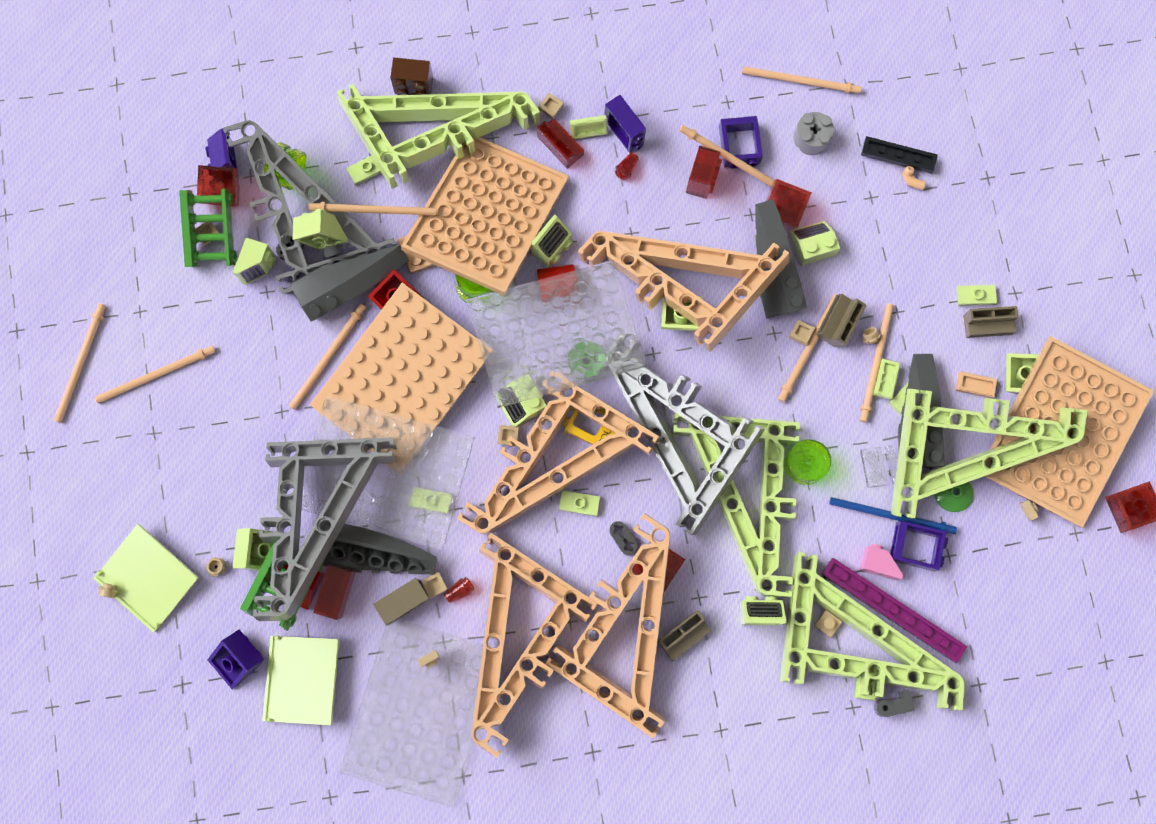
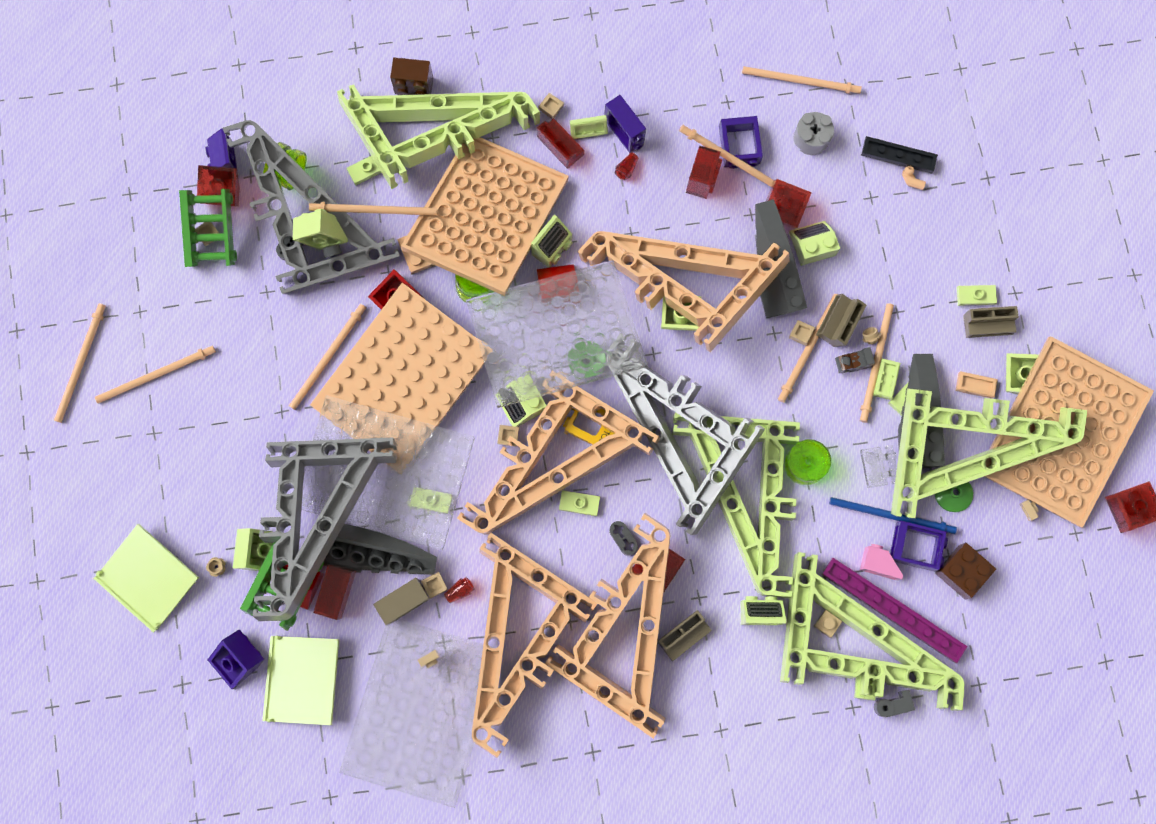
tan plate [98,583,118,598] -> none
yellowish green slope [233,238,276,285] -> none
dark grey wedge [290,244,409,322] -> none
none -> dark grey leg [835,347,875,373]
none -> reddish brown brick [935,542,996,600]

